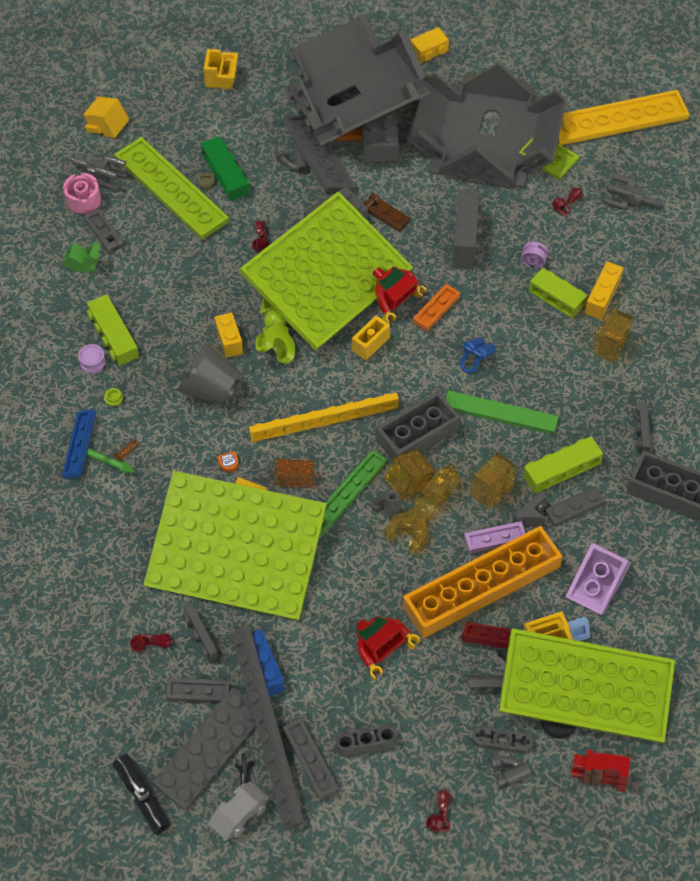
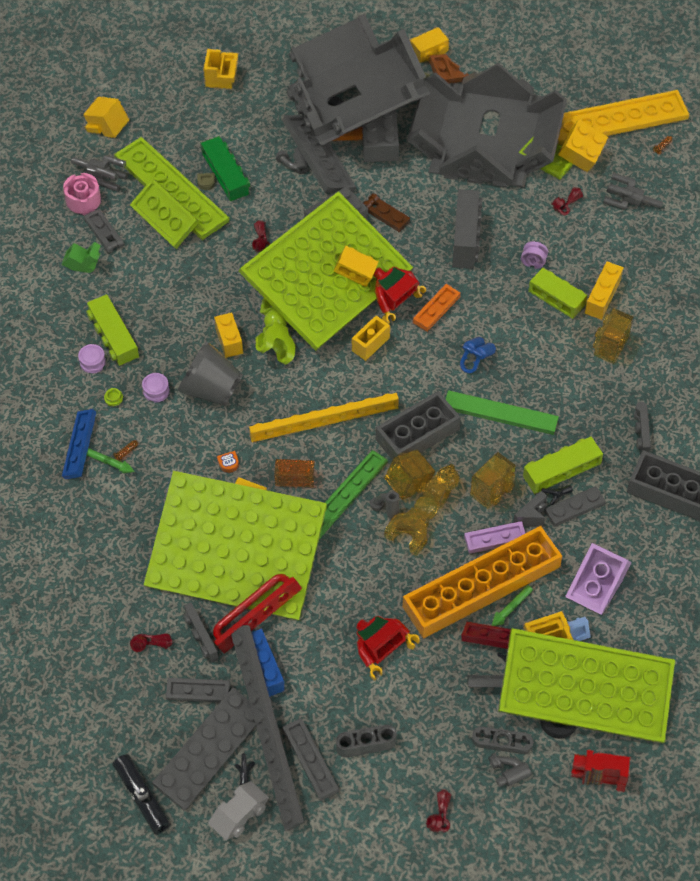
none -> lime plate [130,178,200,249]
none -> lavender wheel [142,373,169,402]
none -> red piece [213,574,302,653]
none -> yellow brick [333,246,379,287]
none -> dark orange wing [429,54,469,83]
none -> bright green piece [491,585,533,626]
none -> black bar [541,485,573,505]
none -> yellow brick [558,120,608,172]
none -> clear orange piece [653,136,673,155]

